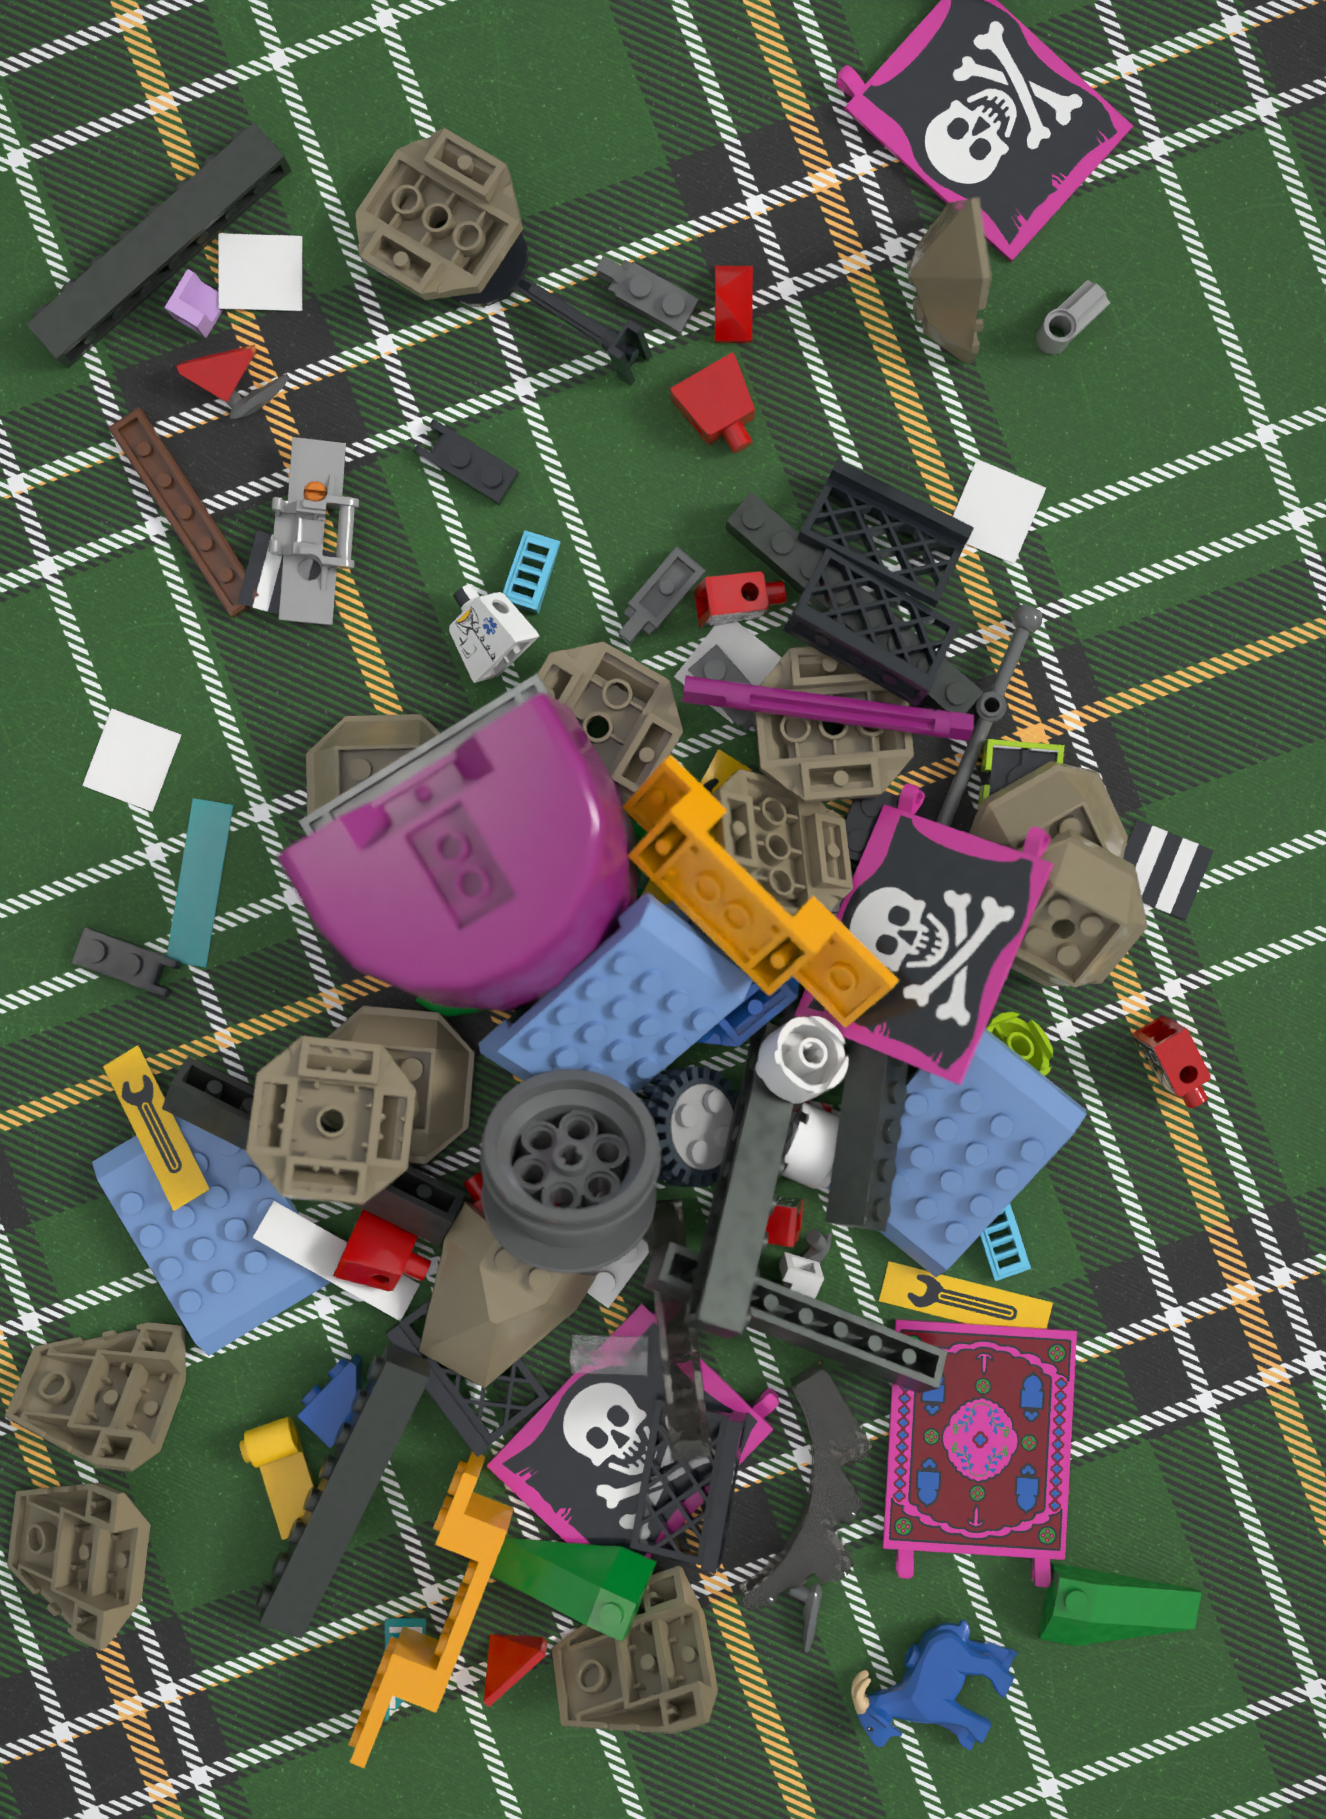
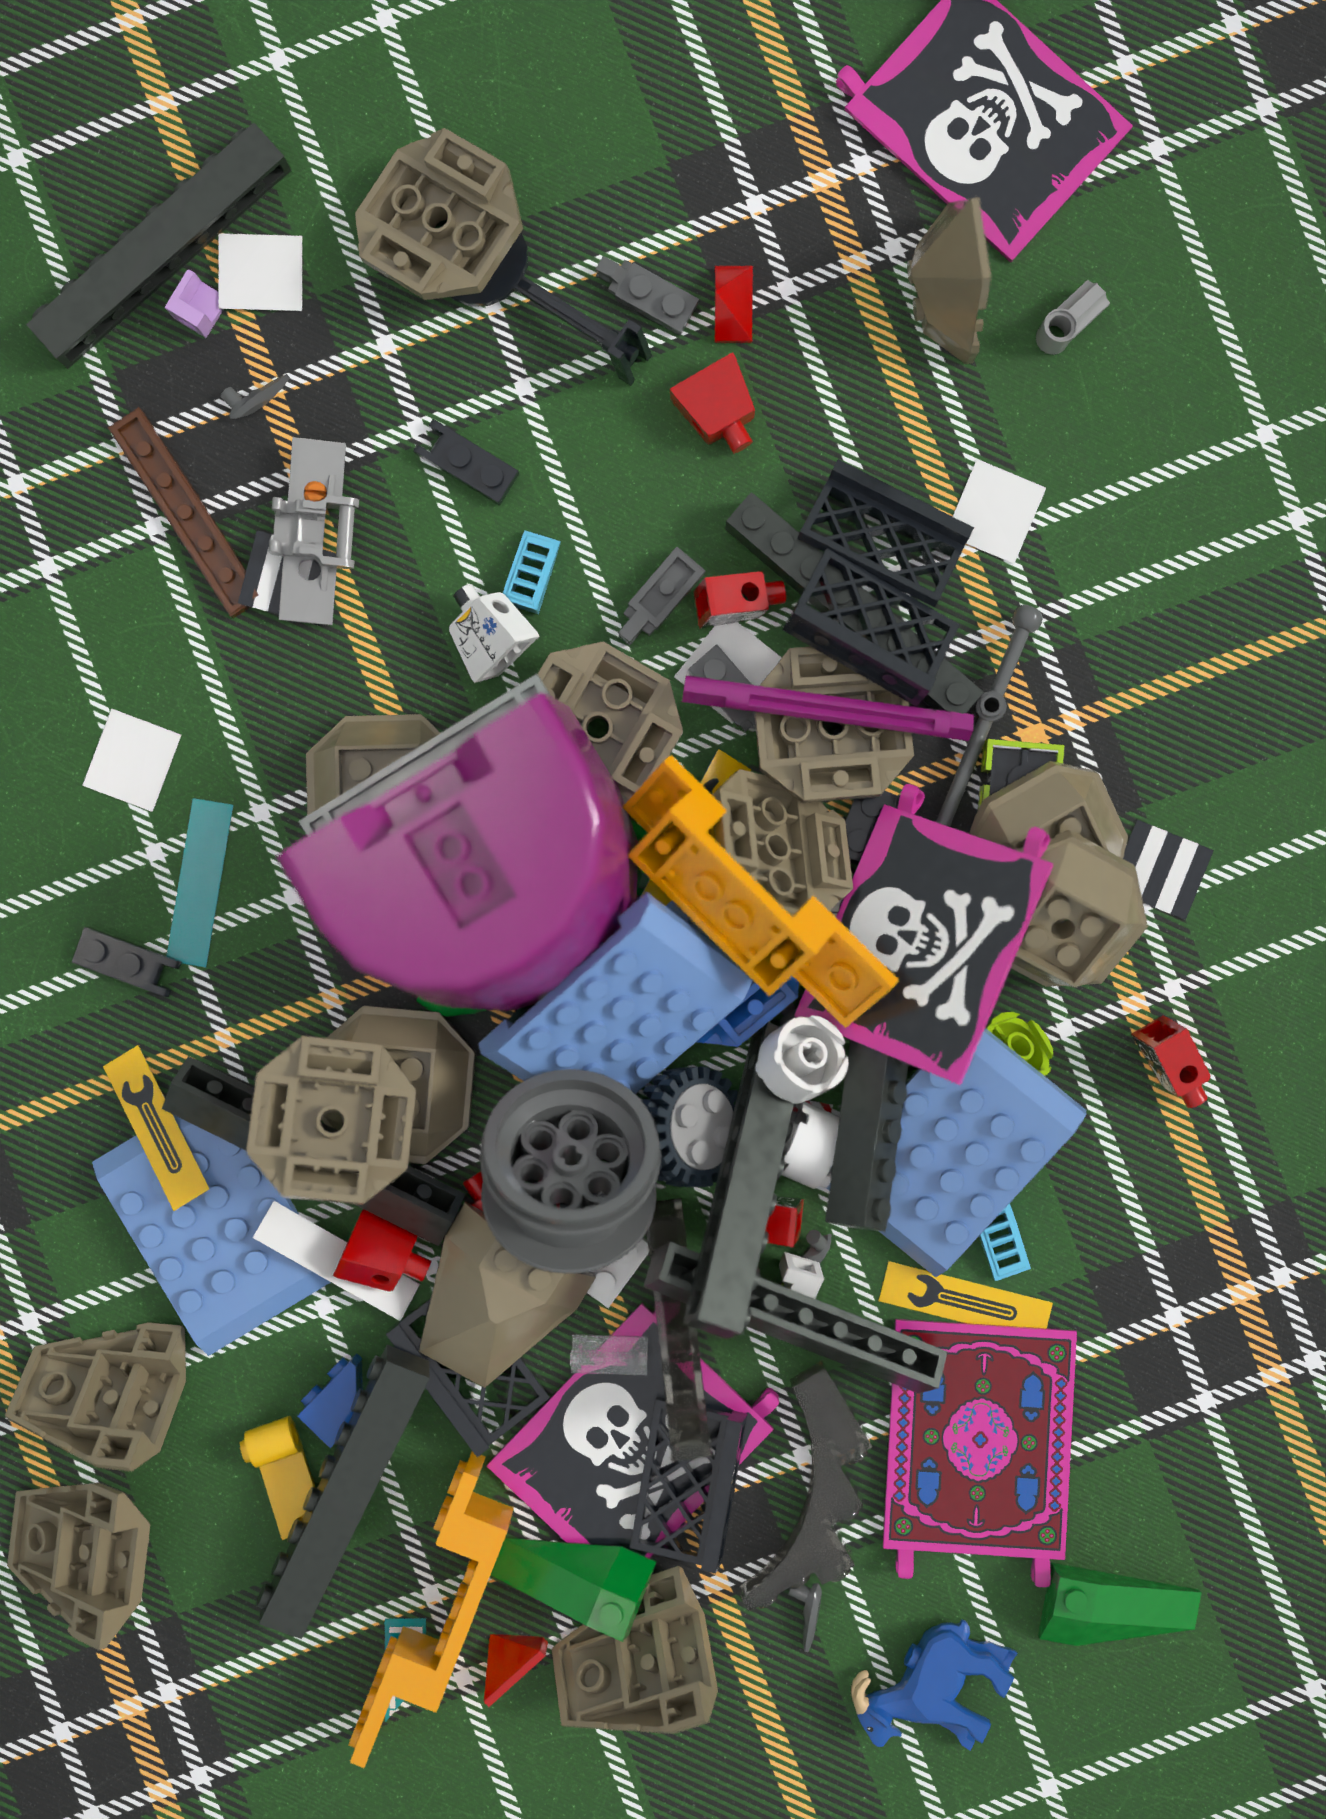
red slope [177,344,257,402] -> none

